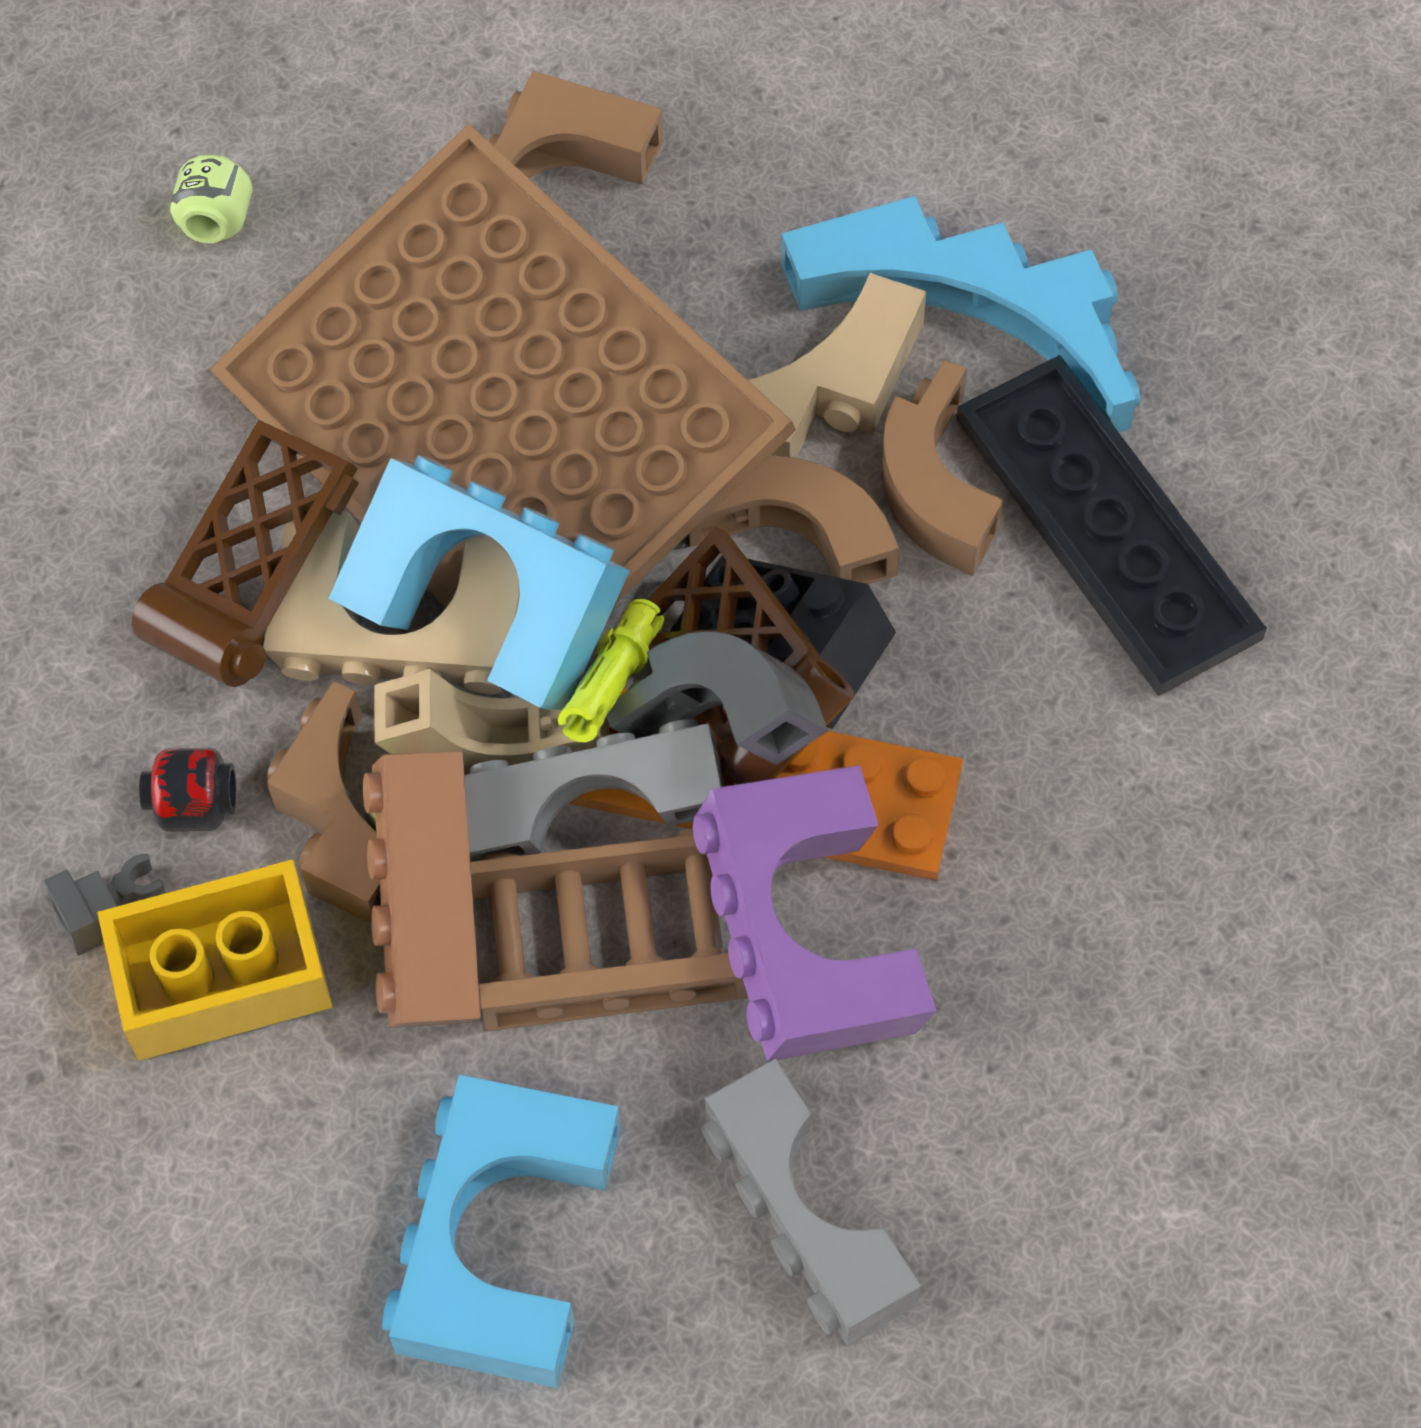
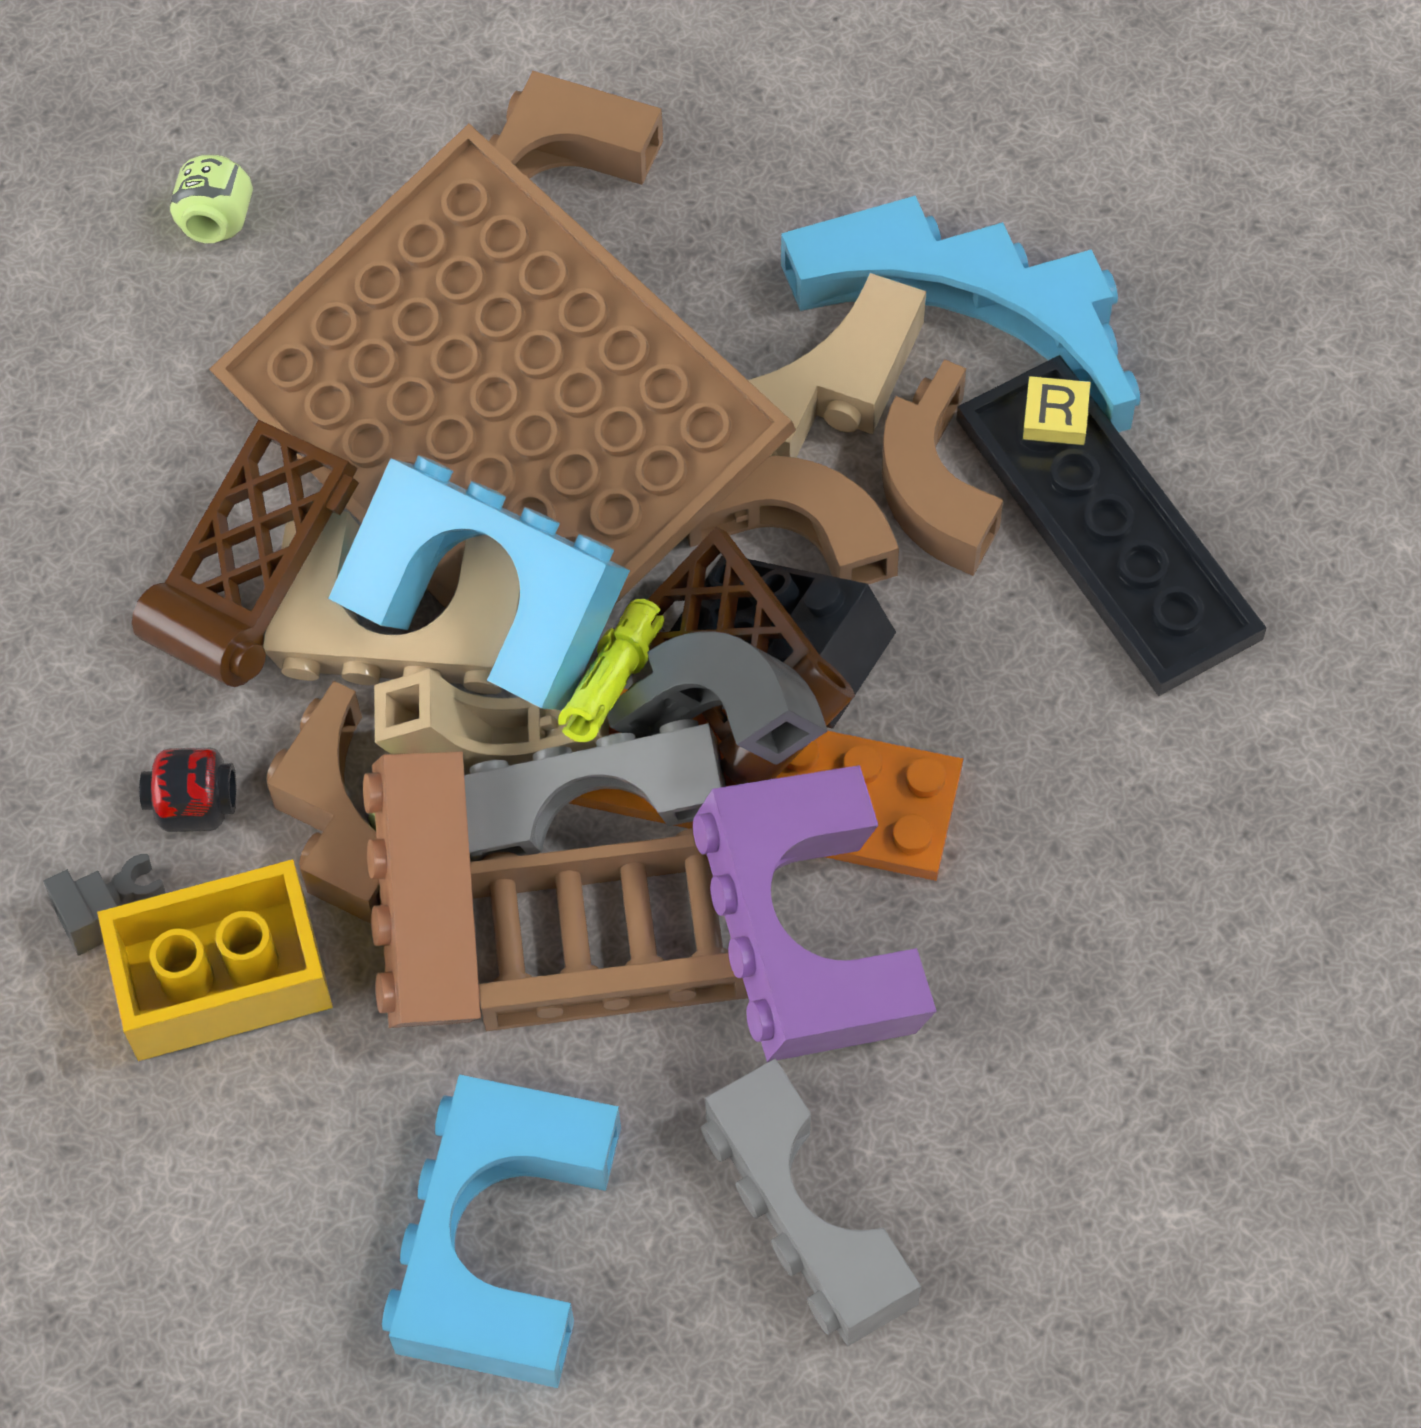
none -> light yellow tile [1023,376,1090,445]

